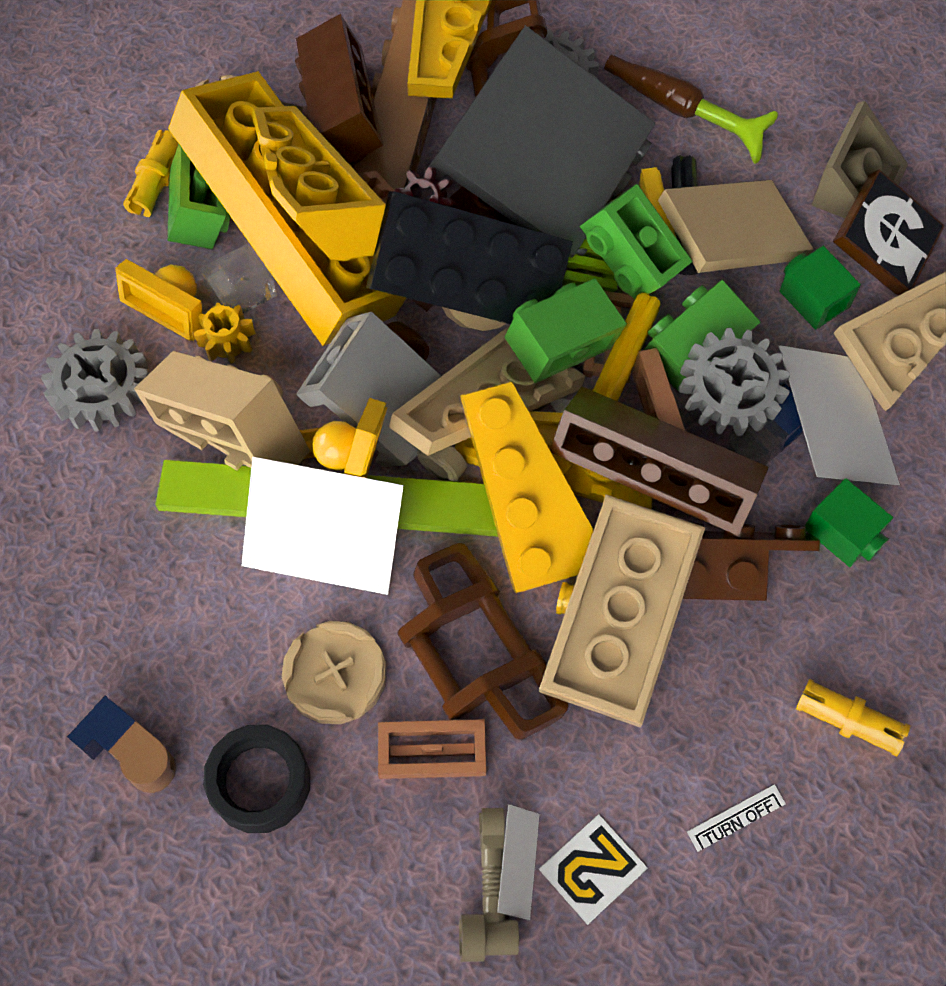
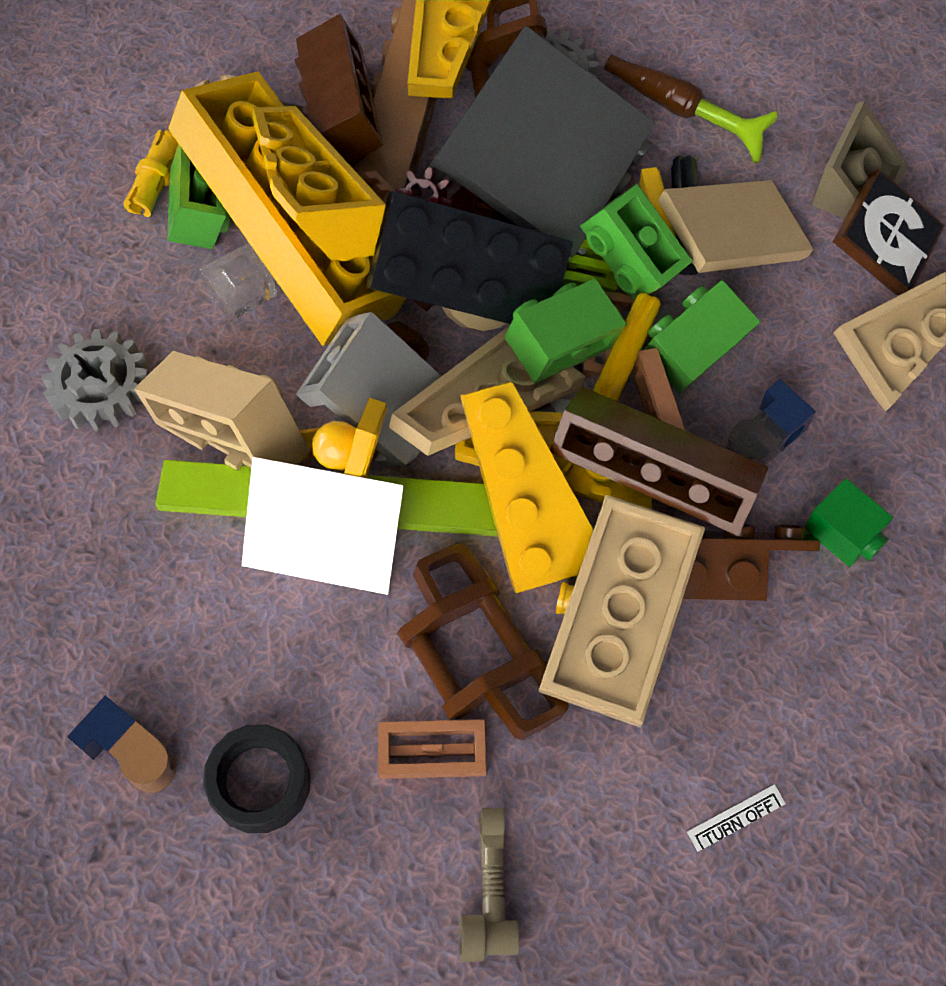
yellow tile [115,259,202,341] -> none
yellow gear [194,303,256,364] -> none
tan tile [282,621,387,724] -> none
dark tan tile [417,446,467,482] -> none
white sticker [497,804,540,920] -> none
sticker [539,814,648,925] -> none
light grey gear [679,328,790,436] -> none
green brick [779,245,861,330] -> none
white sticker [779,345,900,485] -> none
yellow pin [796,678,911,757] -> none

